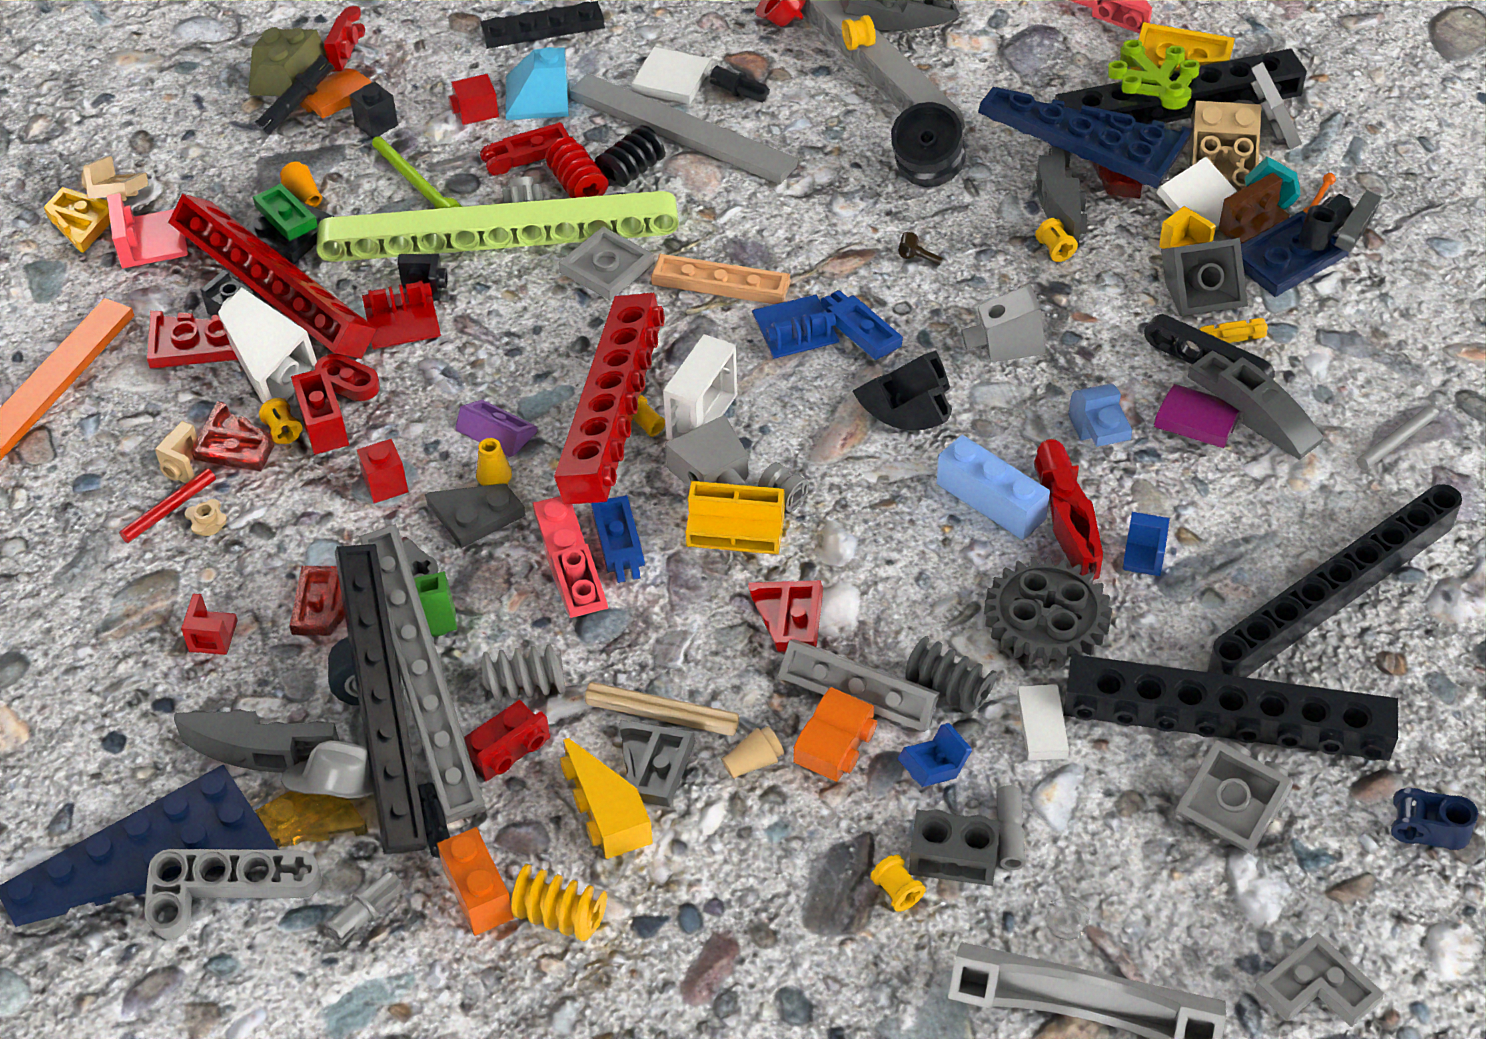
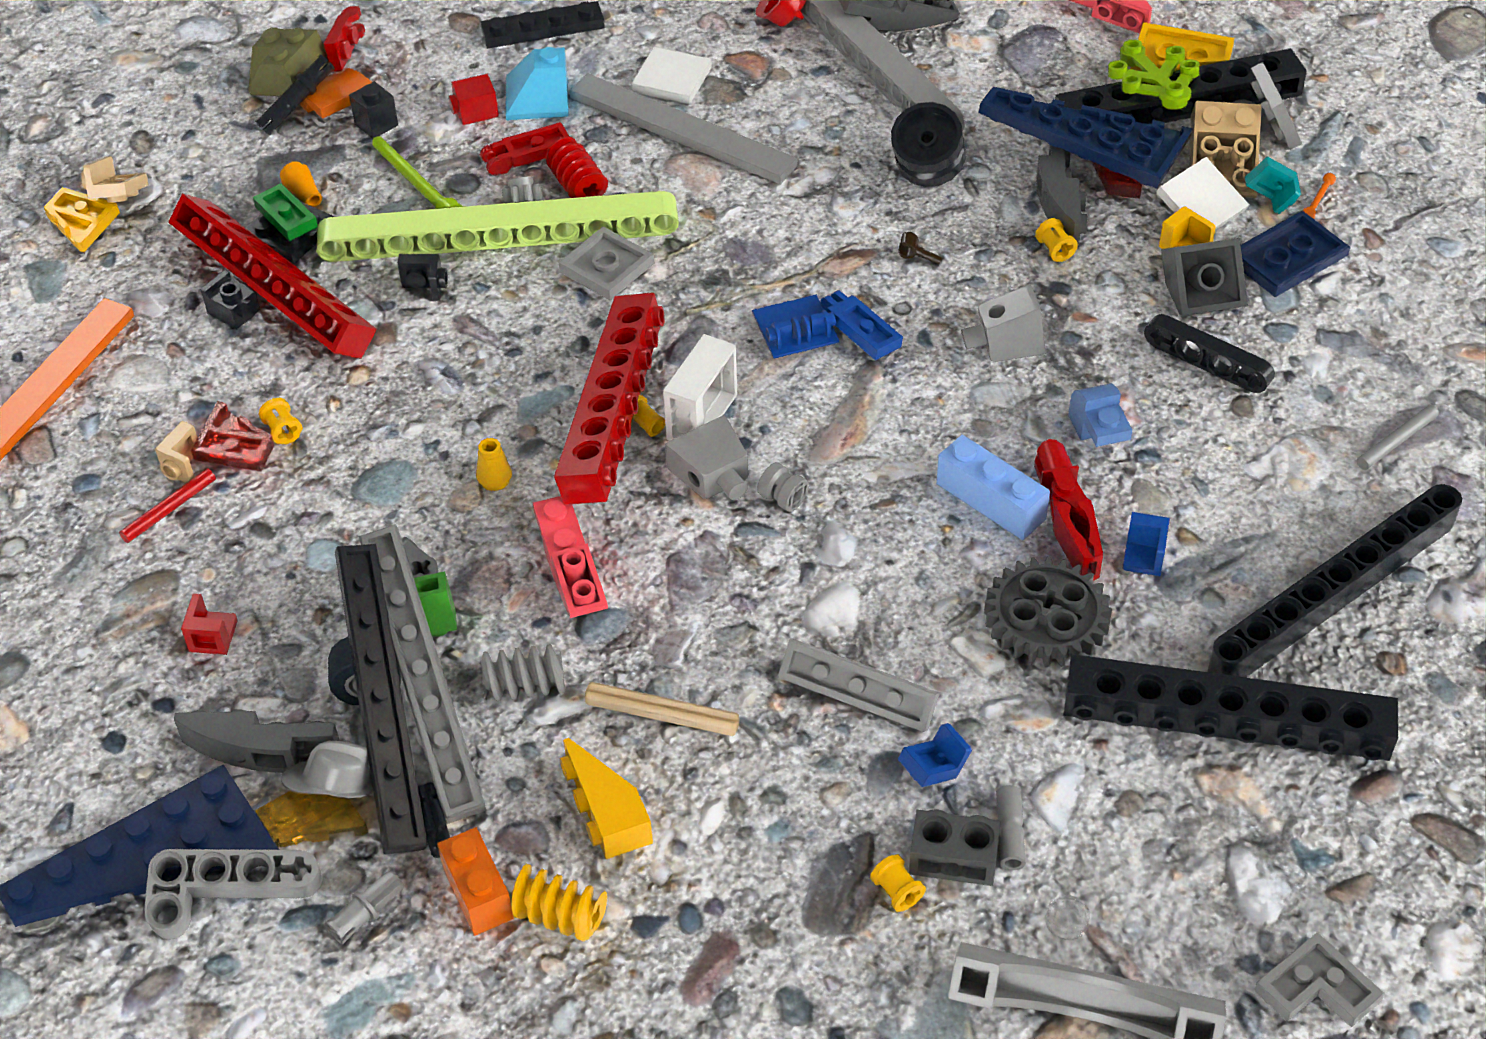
coral bracket [107,193,189,269] -> none
red wing [147,310,238,369] -> none
tan plate [185,499,227,536] -> none
white slope [218,287,317,414] -> none
clear red wing [289,566,345,636] -> none
red brick [291,367,349,455] -> none
red plate [315,354,380,401] -> none
red brick [356,438,409,504] -> none
red hinge [362,281,441,349] -> none
dark grey wing [425,483,526,549] -> none
medium lavender slope [456,400,538,457] -> none
red bracket [464,699,550,782] -> none
blue hinge [591,495,645,583] -> none
black piece [595,125,666,187] -> none
dark grey wing [619,720,696,807] -> none
light nougat tile [651,254,790,304] -> none
yellow piece [685,481,785,555] -> none
black axle [709,65,770,103] -> none
tan cone [721,726,784,779] -> none
wing [748,580,823,652] -> none
orange brick [793,687,877,782] -> none
yellow wheel [842,15,876,51] -> none
black brick [852,351,952,430] -> none
dark grey piece [905,636,997,713] -> none
white tile [1017,684,1069,761] -> none
magenta slope [1154,384,1241,448] -> none
light grey plate [1176,739,1292,855] -> none
dark grey slope [1188,350,1324,460] -> none
yellow axle [1199,317,1268,343] -> none
reddish brown bracket [1218,173,1290,244] -> none
black piece [1298,193,1354,251] -> none
dark grey beam [1335,190,1383,253] -> none
dark blue piece [1391,788,1479,850] -> none

